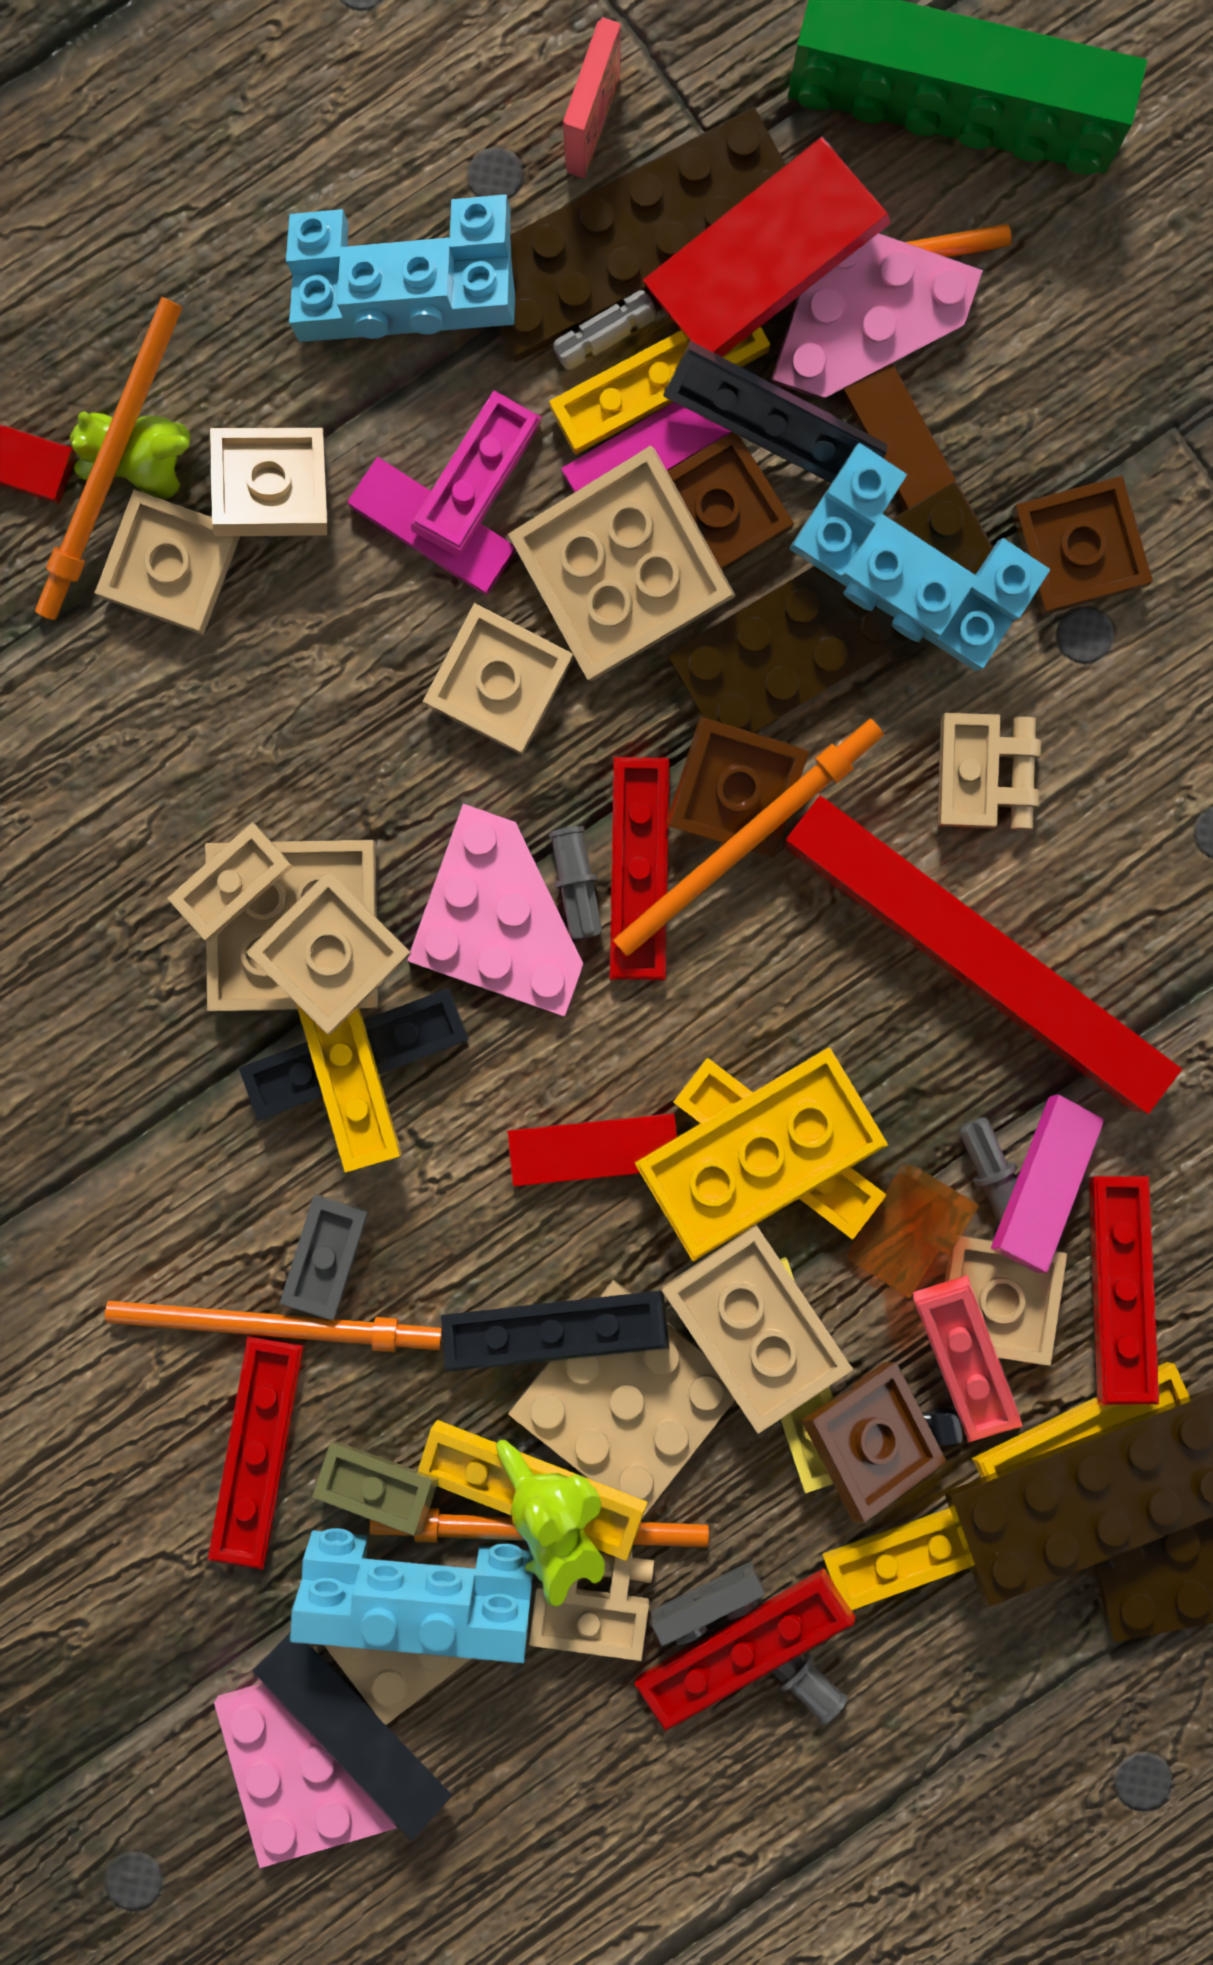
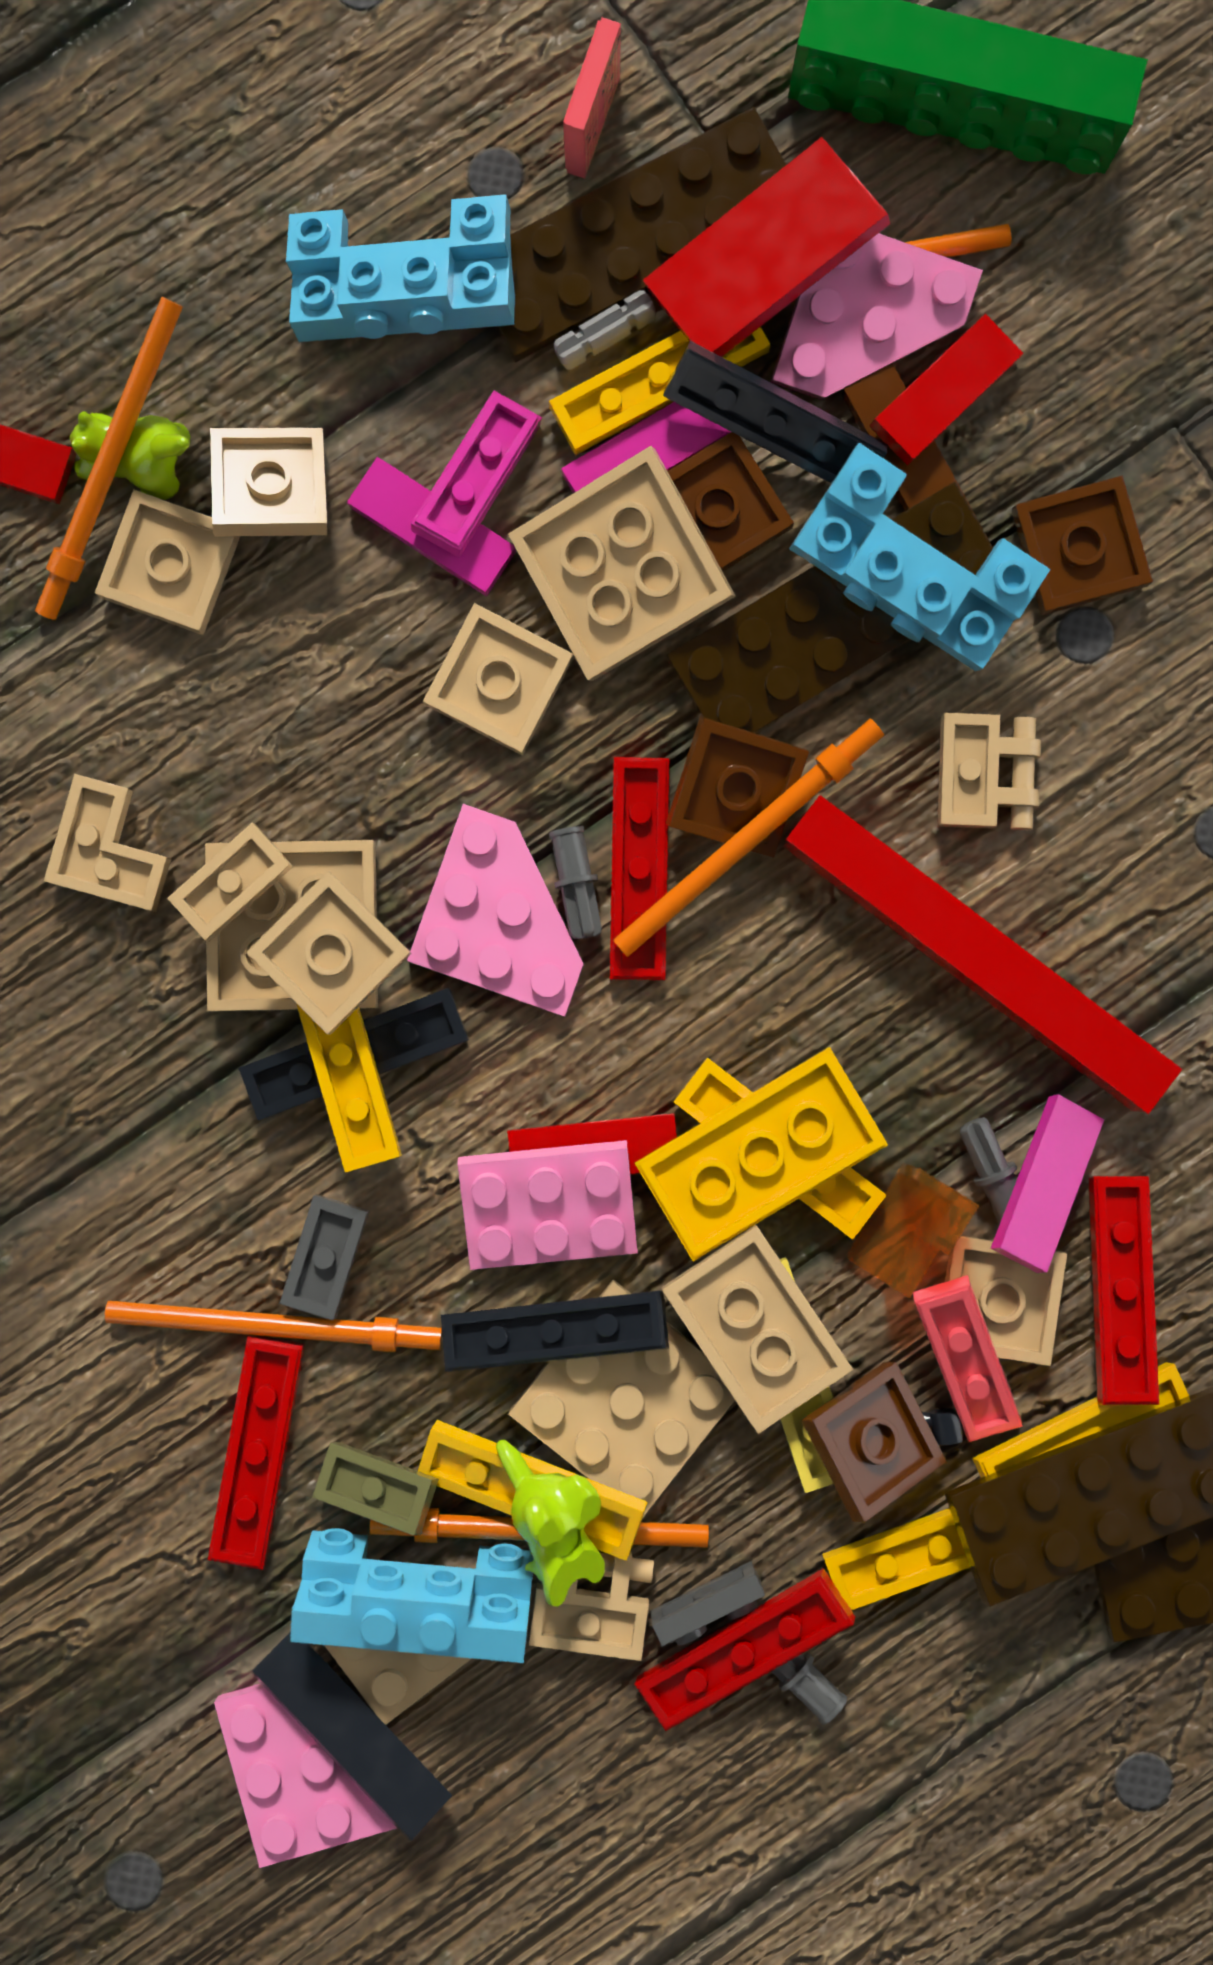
none -> tan plate [44,774,171,912]
none -> bright pink plate [458,1140,638,1270]
none -> red tile [869,313,1024,466]

